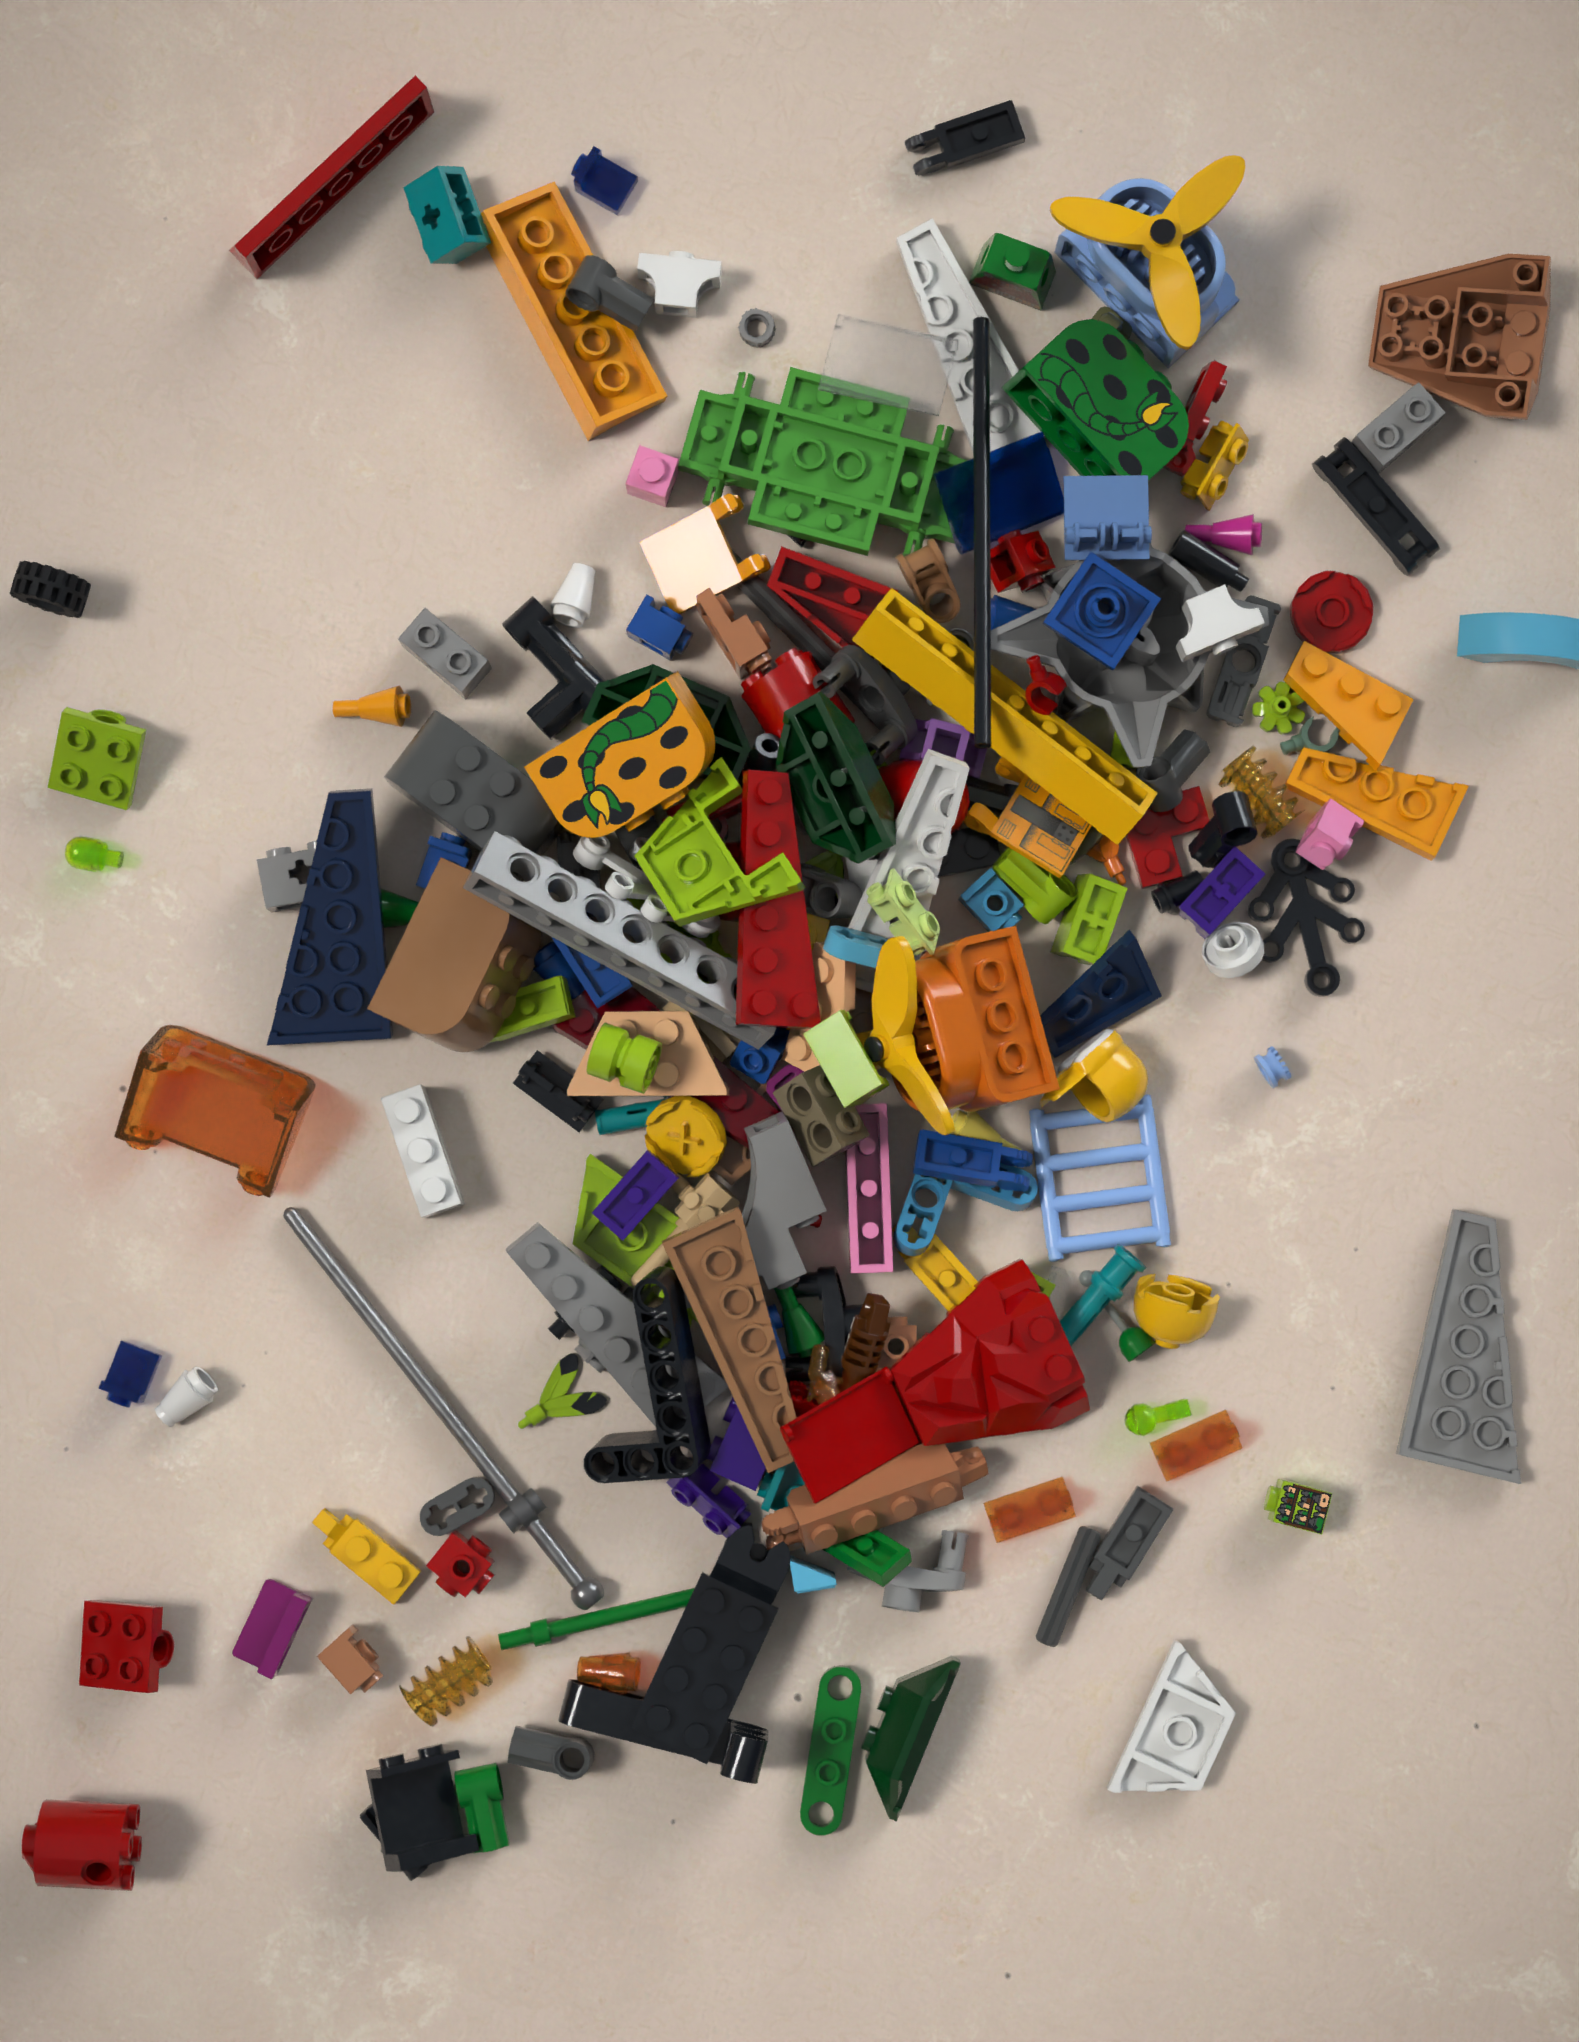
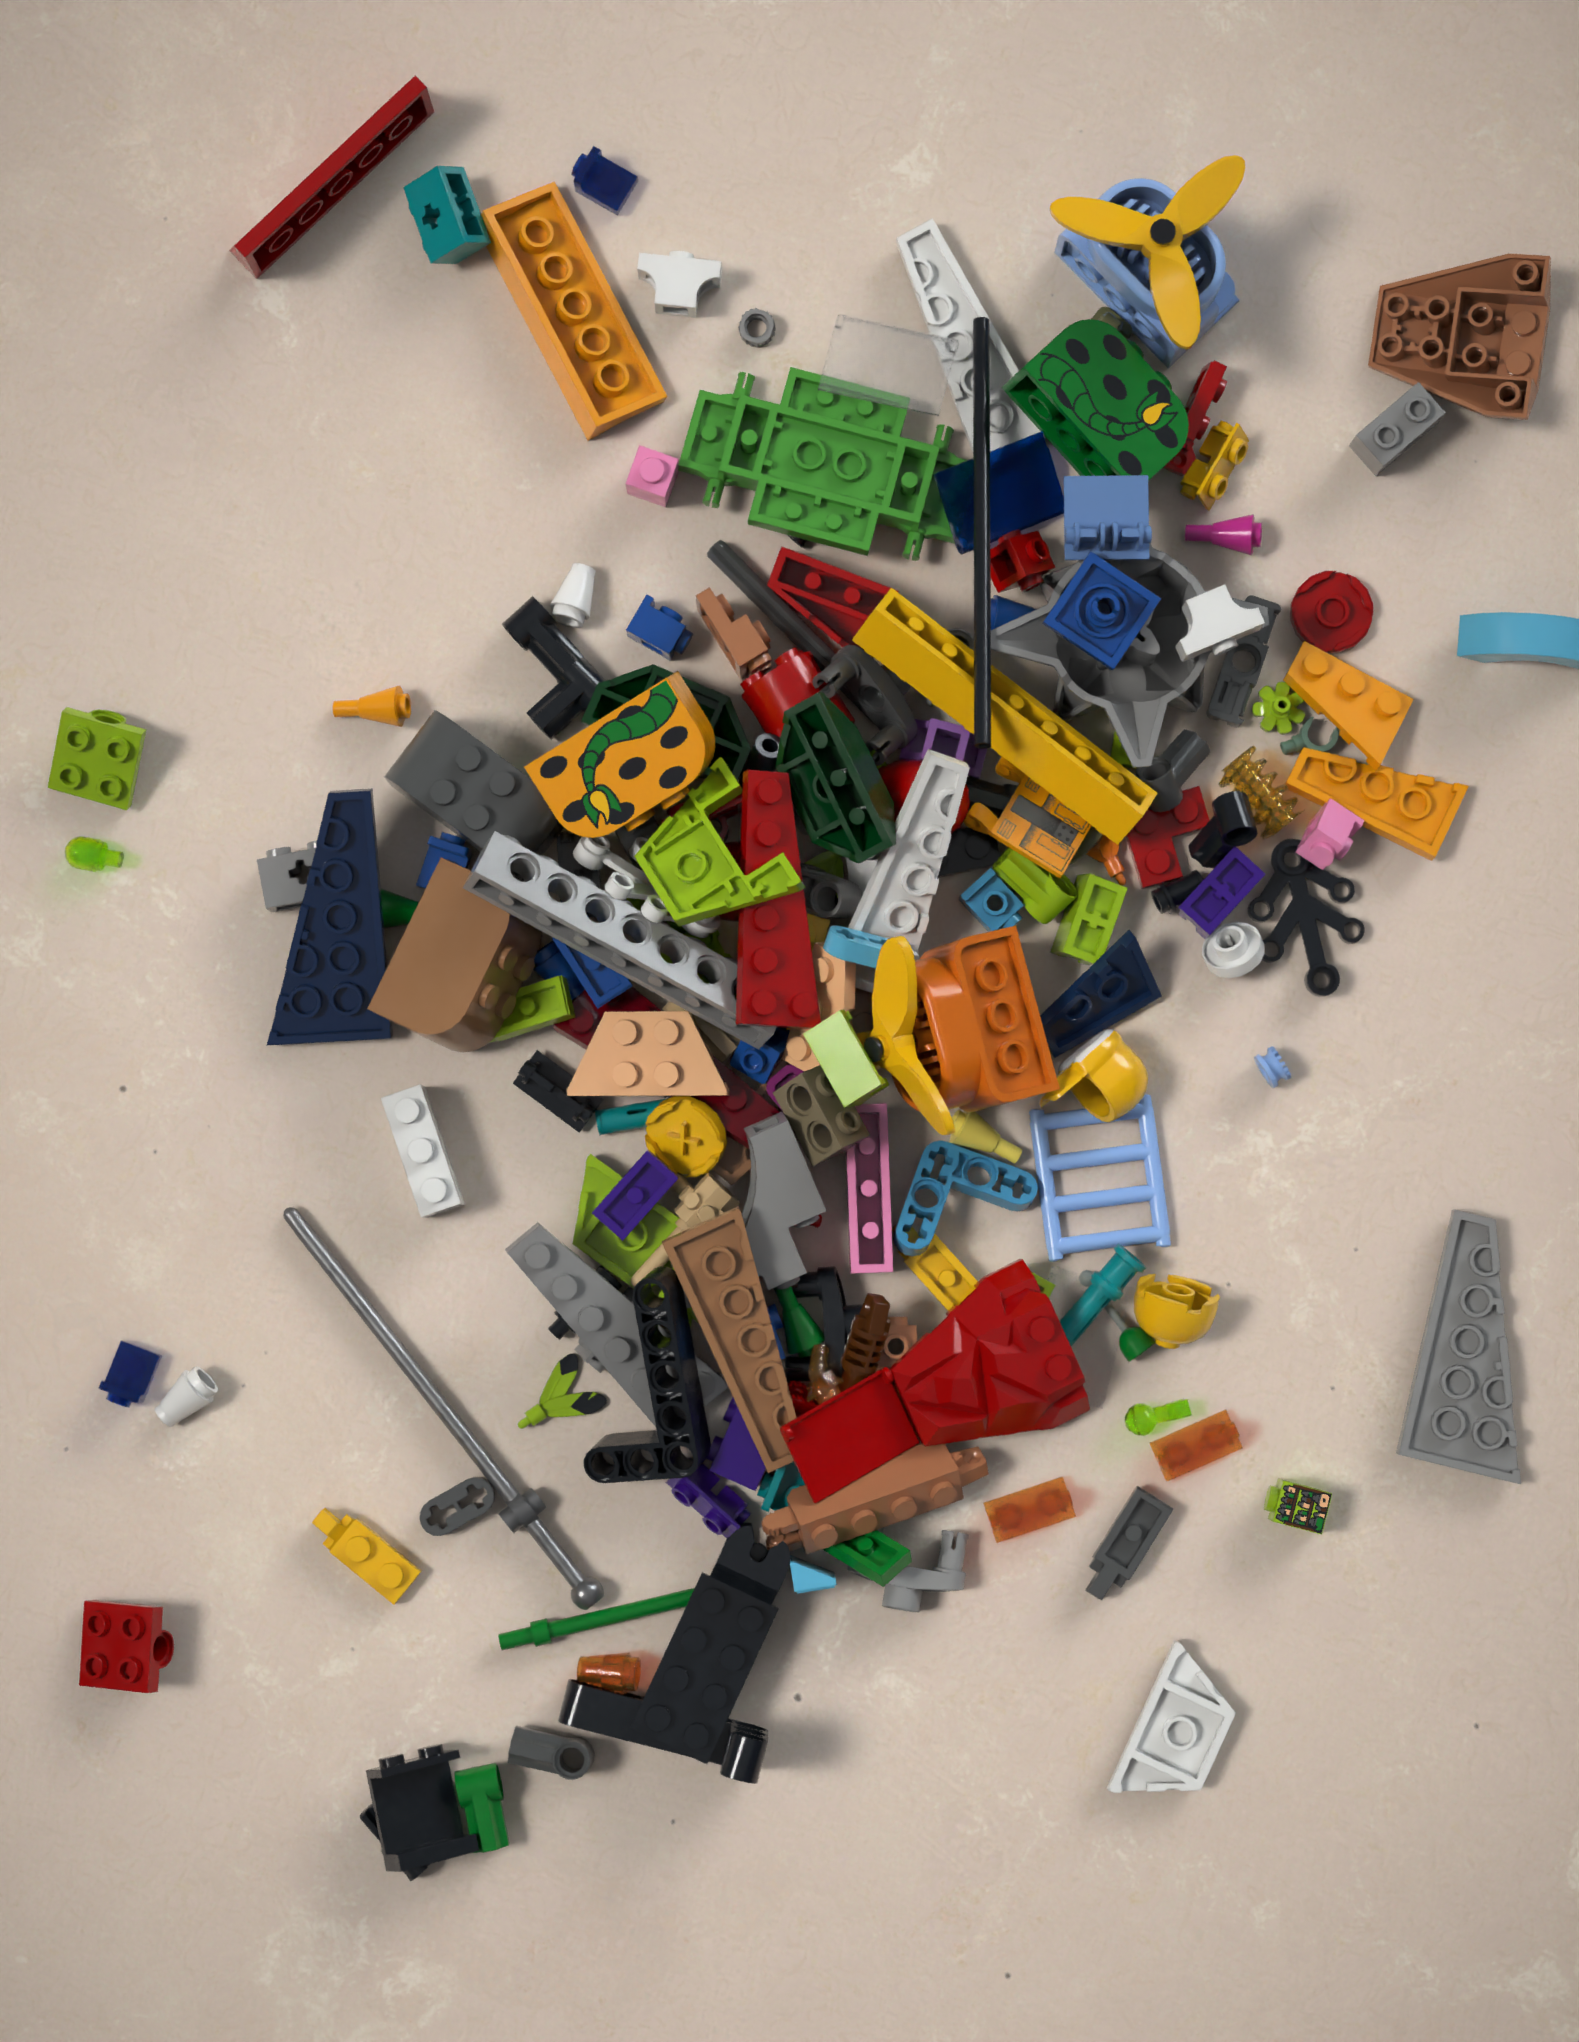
black tyre [10,561,91,618] -> none
red cylinder [22,1799,142,1891] -> none
clear orange windscreen [114,1025,316,1198] -> none
magenta panel [232,1579,313,1679] -> none
nougat brick [317,1624,383,1694] -> none
light grey brick [398,608,492,700] -> none
clear yellow piece [399,1636,493,1727] -> none
red brick [426,1530,495,1598] -> none
dark grey piece [565,255,654,332] -> none
lime wheel [586,1023,662,1094] -> none
flag [640,494,771,614] -> none
green plate [800,1665,861,1836] -> none
dark green wedge [861,1656,961,1821] -> none
yellowish green hinge [866,868,940,955] -> none
medium nougat piece [895,538,961,623] -> none
black hinge [904,100,1025,176] -> none
blue hinge [913,1129,1033,1192] -> none
green torso [969,233,1056,311] -> none
red piece [1025,655,1067,715] -> none
dark grey axle [1036,1526,1101,1647] -> none
black cylinder [1168,530,1249,592] -> none
black plate [1312,437,1440,576] -> none

